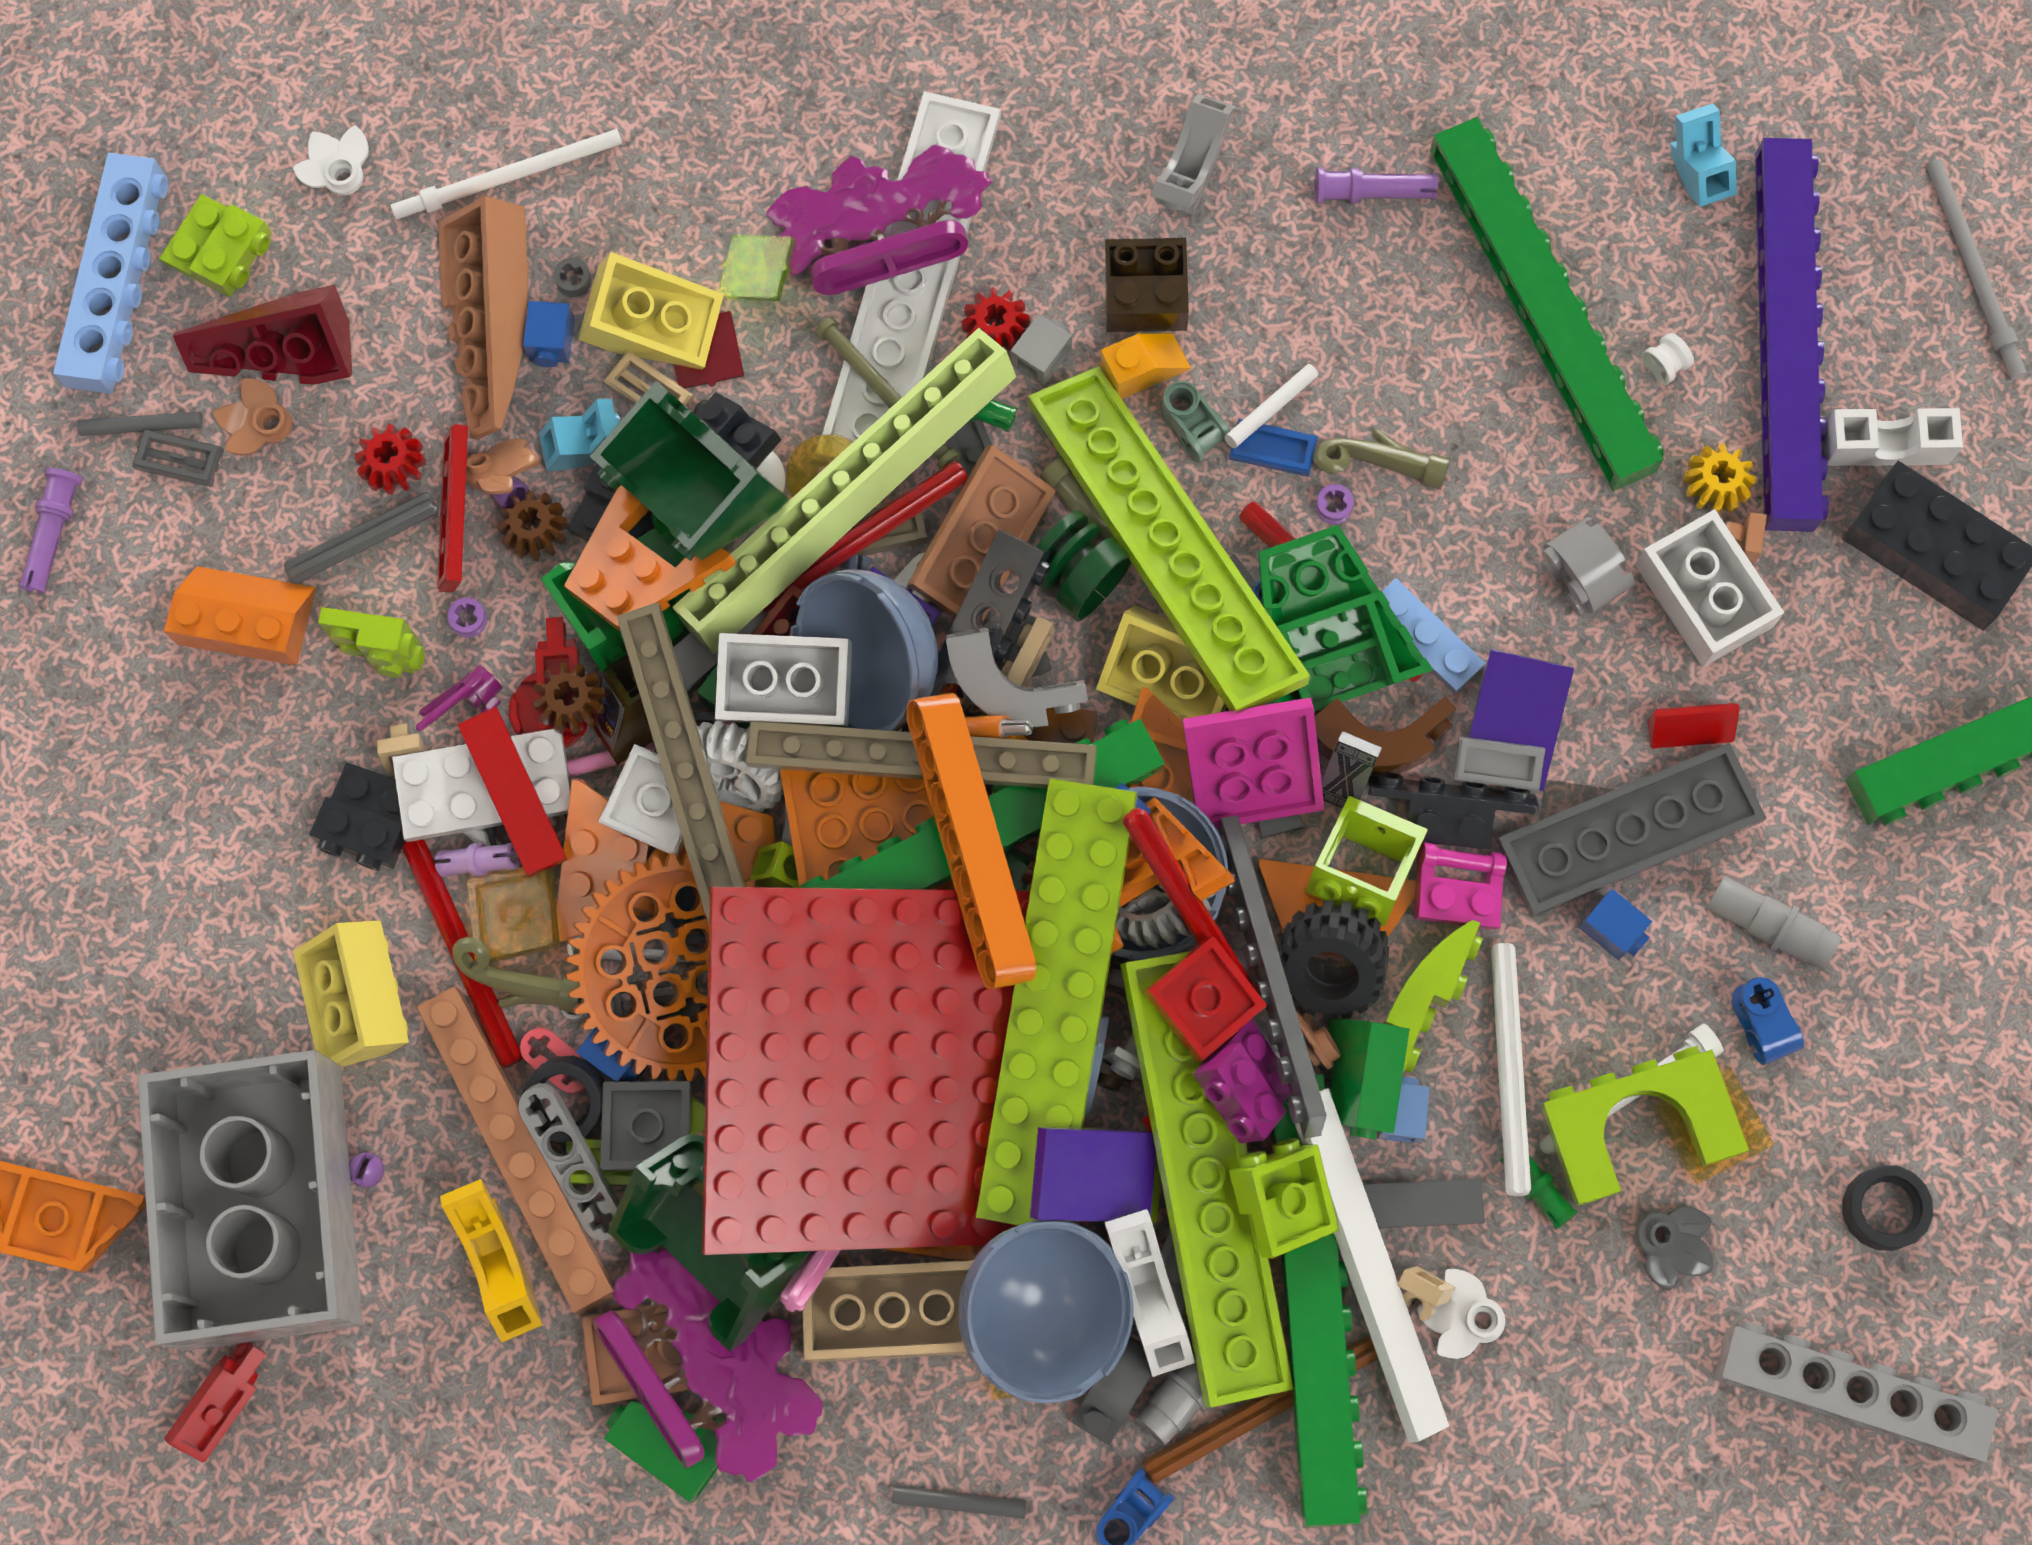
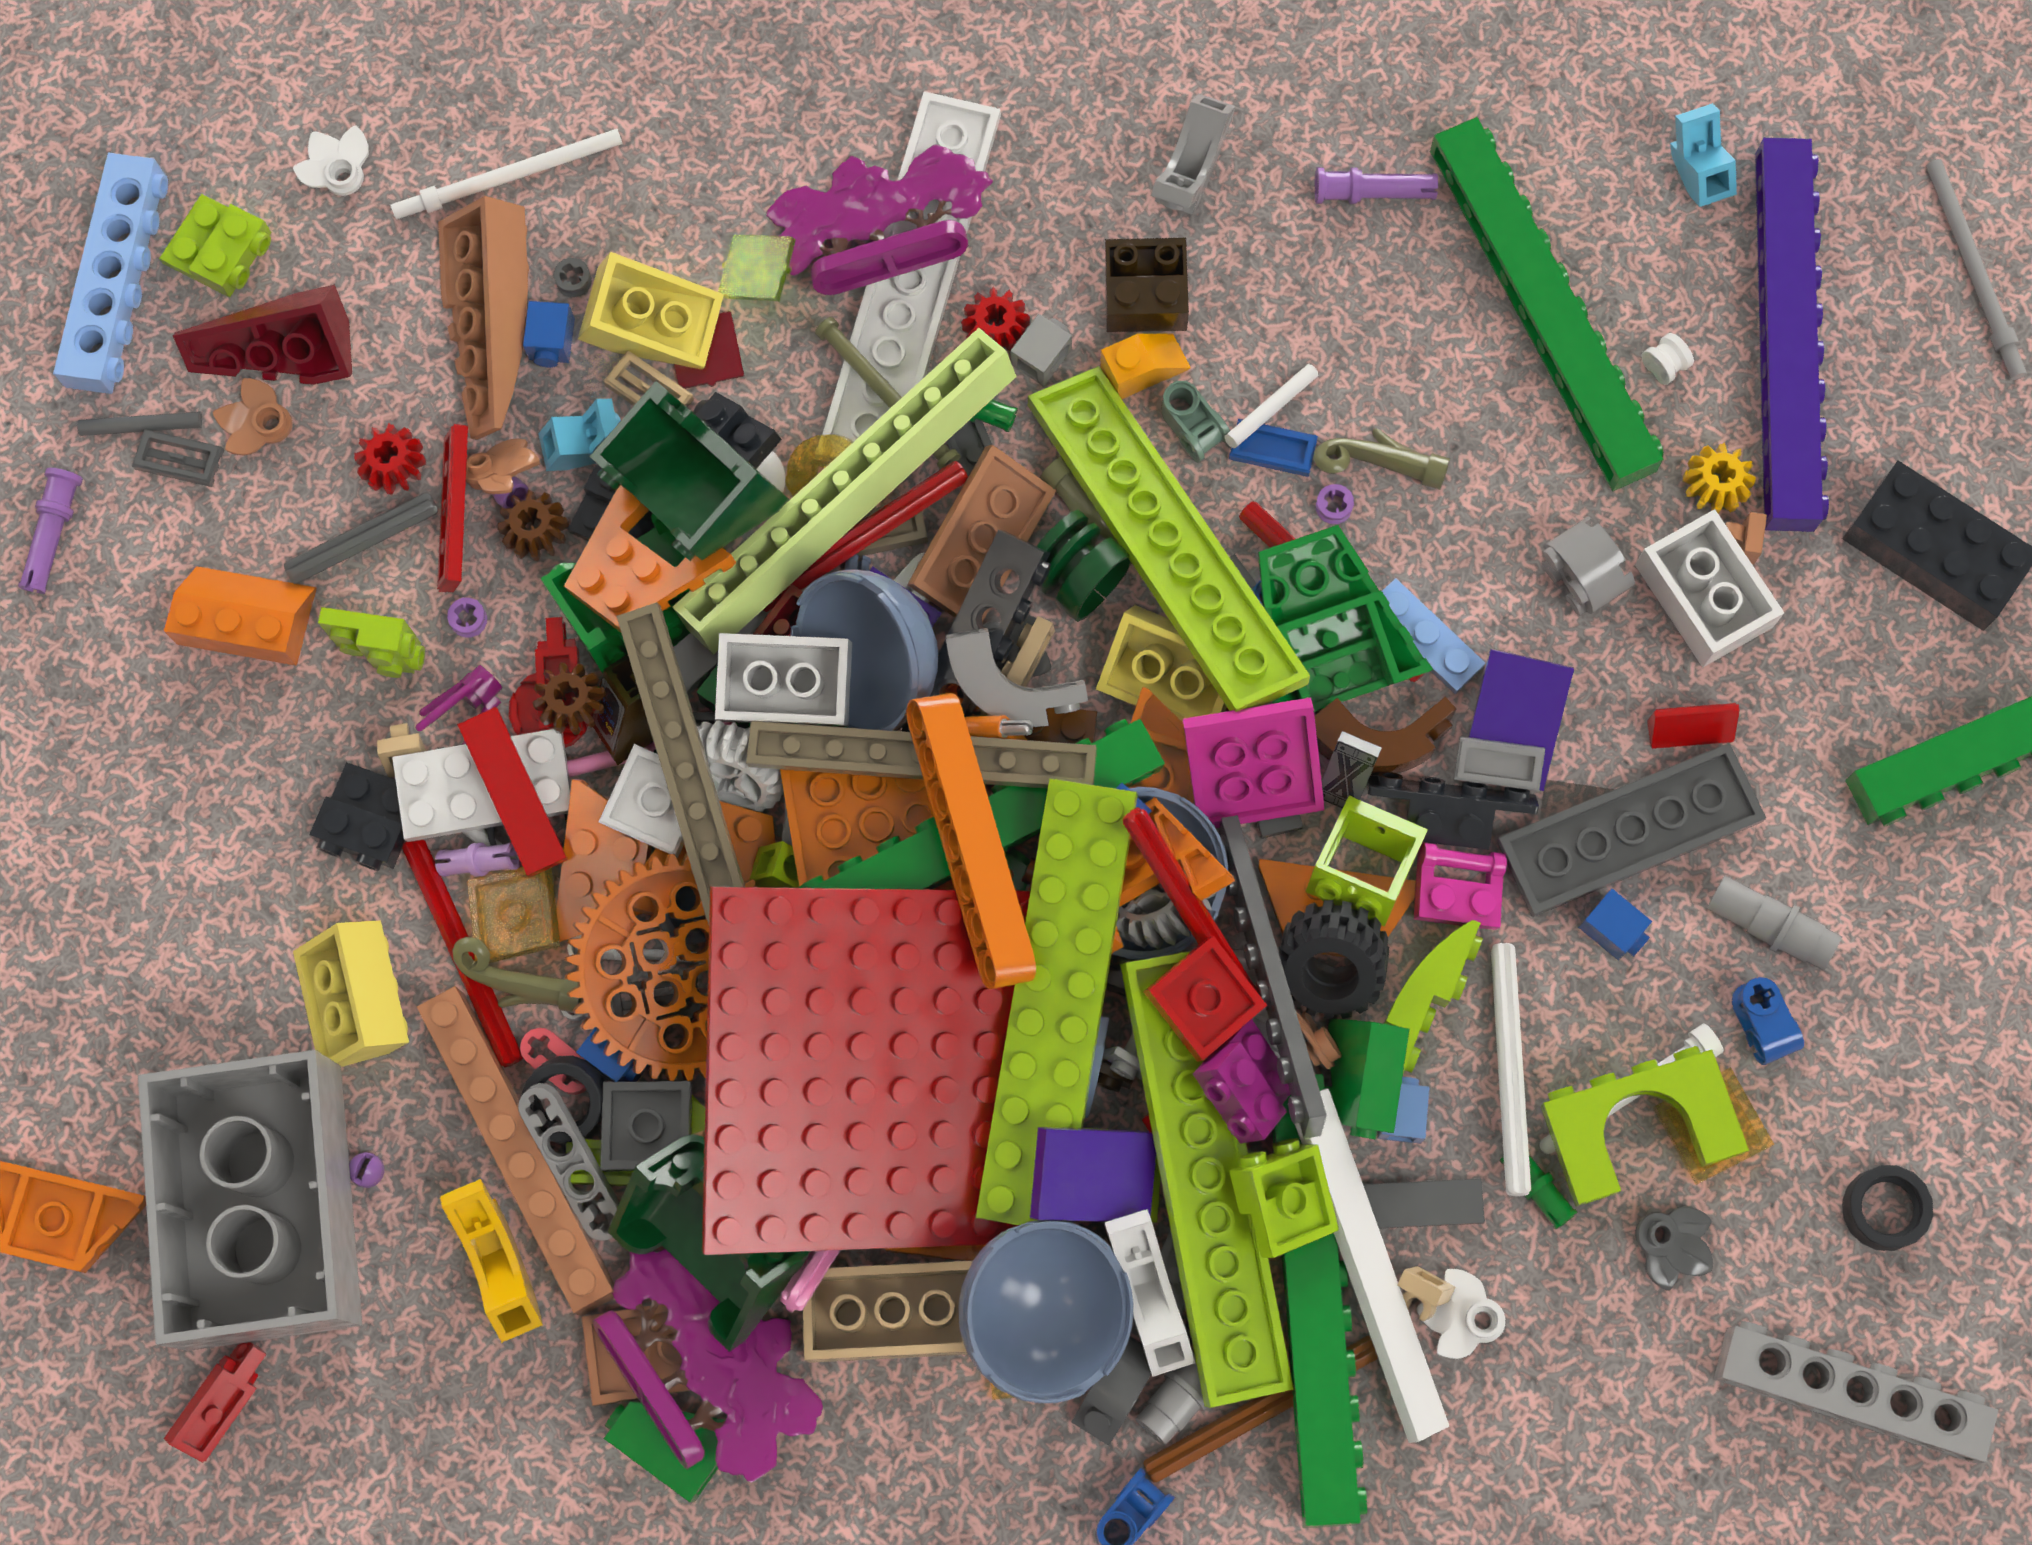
dark grey bar [892,1485,1027,1519] -> none
white arch [1823,408,1963,466] -> none

